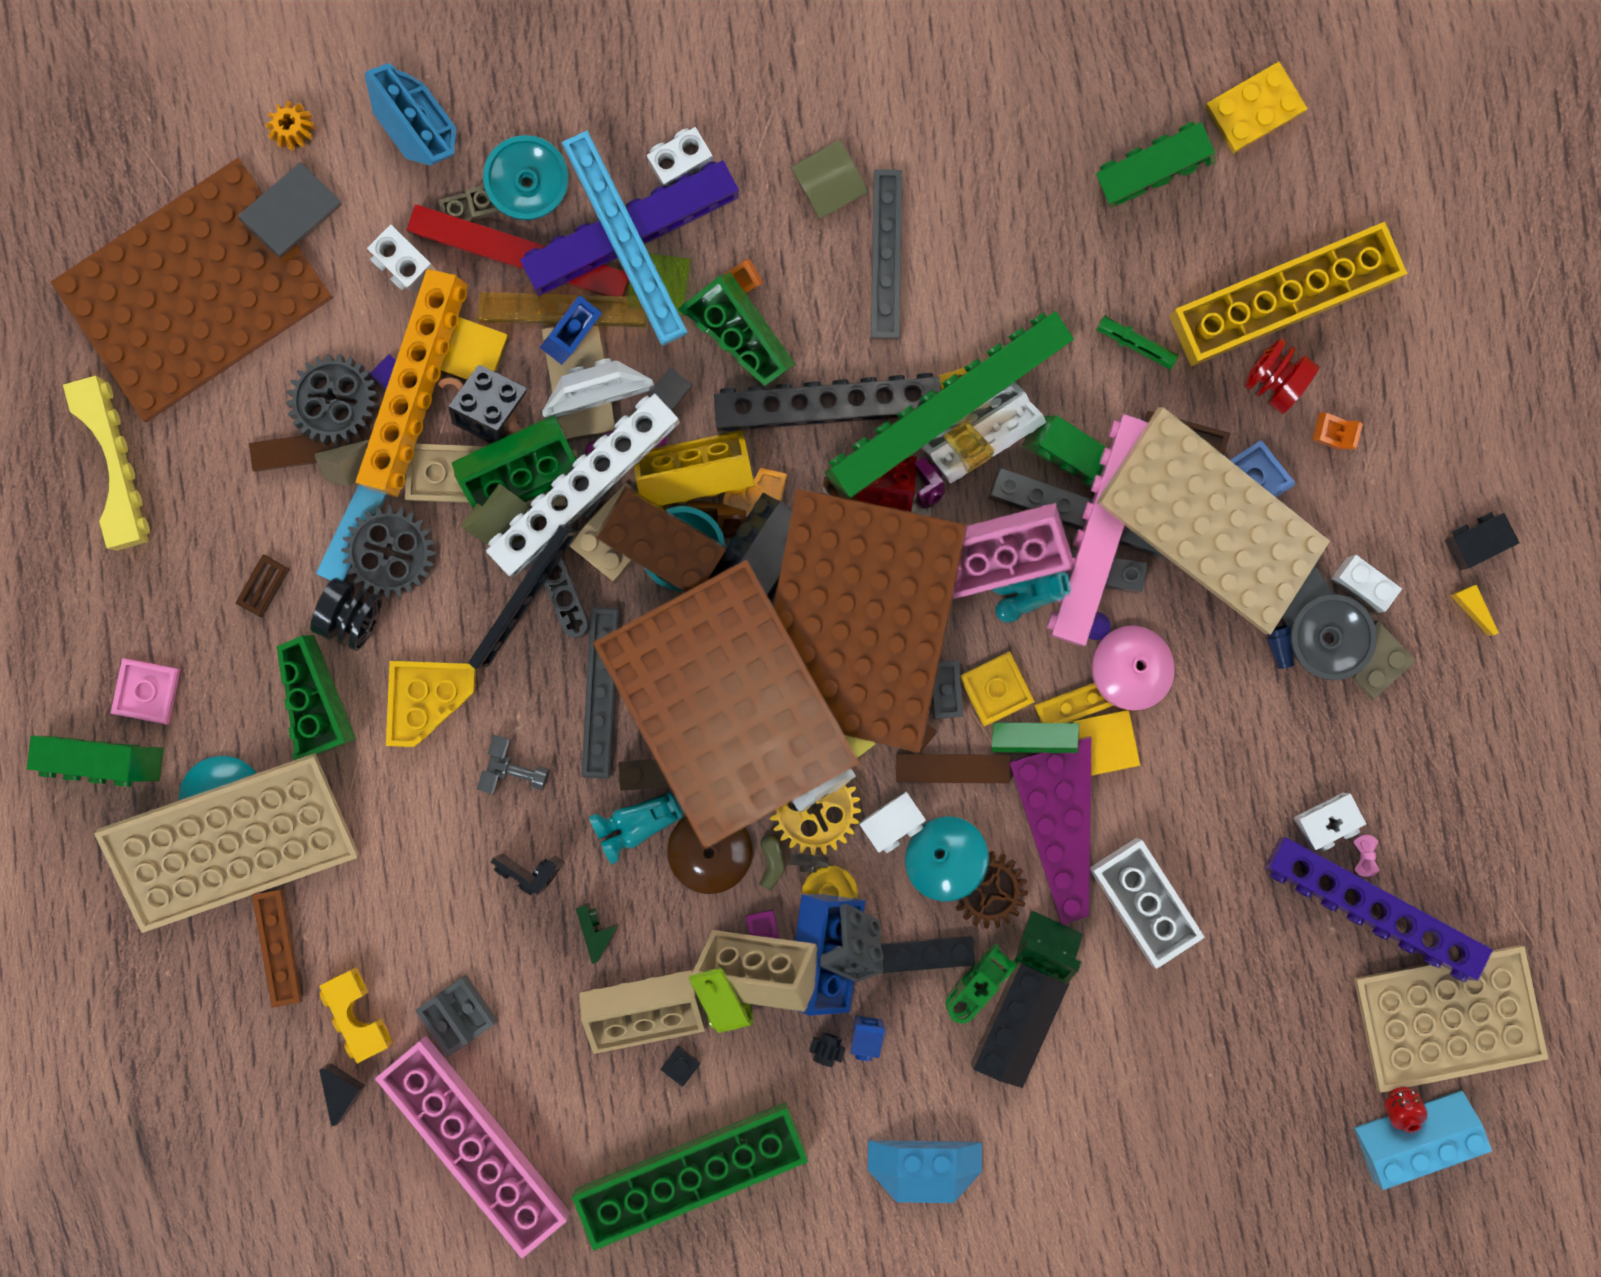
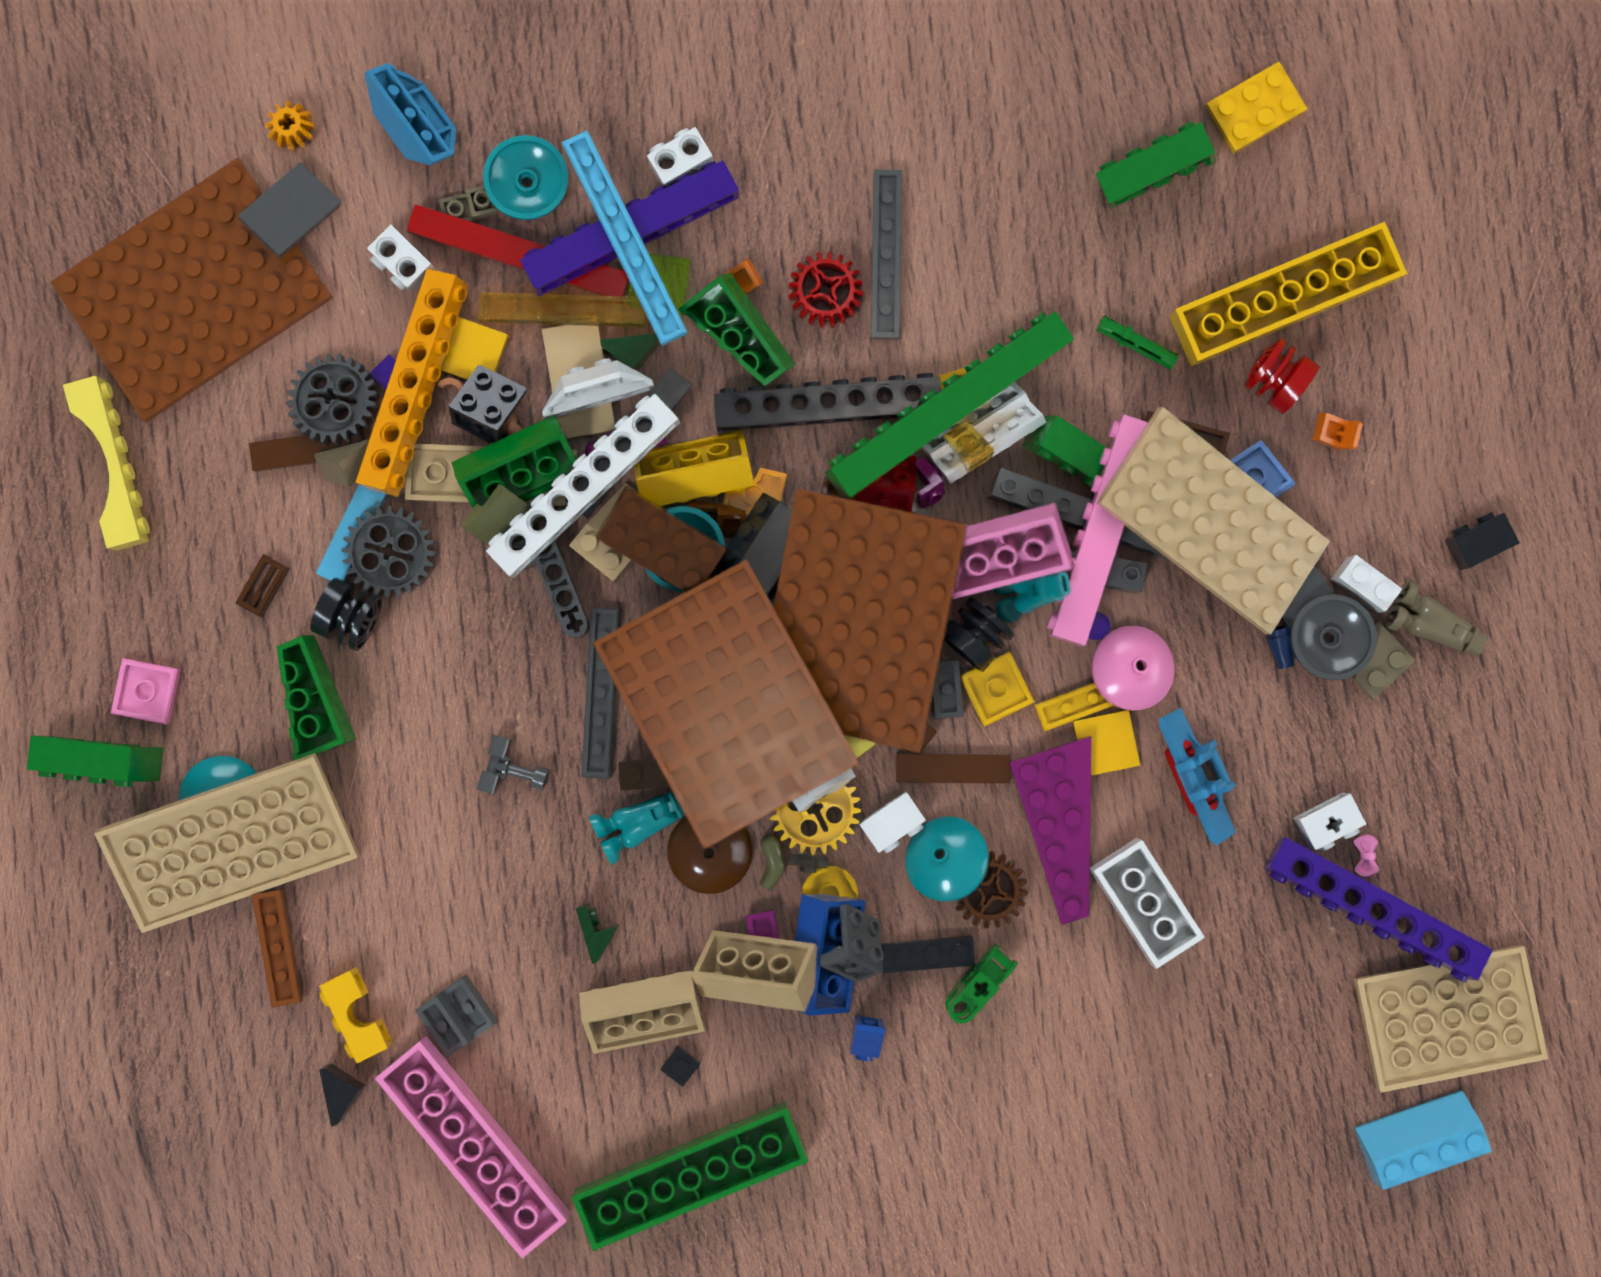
yellow plate [386,661,476,747] -> none
black tile [468,524,578,669] -> none
black bracket [491,854,565,895] -> none
blue slope [539,295,602,365] -> none
lime door [689,968,754,1033] -> none
olive slope [790,140,868,219] -> none
black gear [809,1032,845,1067] -> none
dark azure wedge [868,1140,982,1203] -> none
black slope [970,962,1069,1088] -> none
tile [991,723,1080,753] -> none
dark green bracket [1014,911,1083,984] -> none
red head [1384,1087,1428,1133] -> none
yellow piece [1450,585,1499,636] -> none
none -> dark green slope [600,334,659,372]
none -> red gear [788,251,864,328]
none -> black wheel [944,597,1015,672]
none -> dark azure piece [1159,708,1236,846]
none -> dark tan piece [1386,580,1488,656]

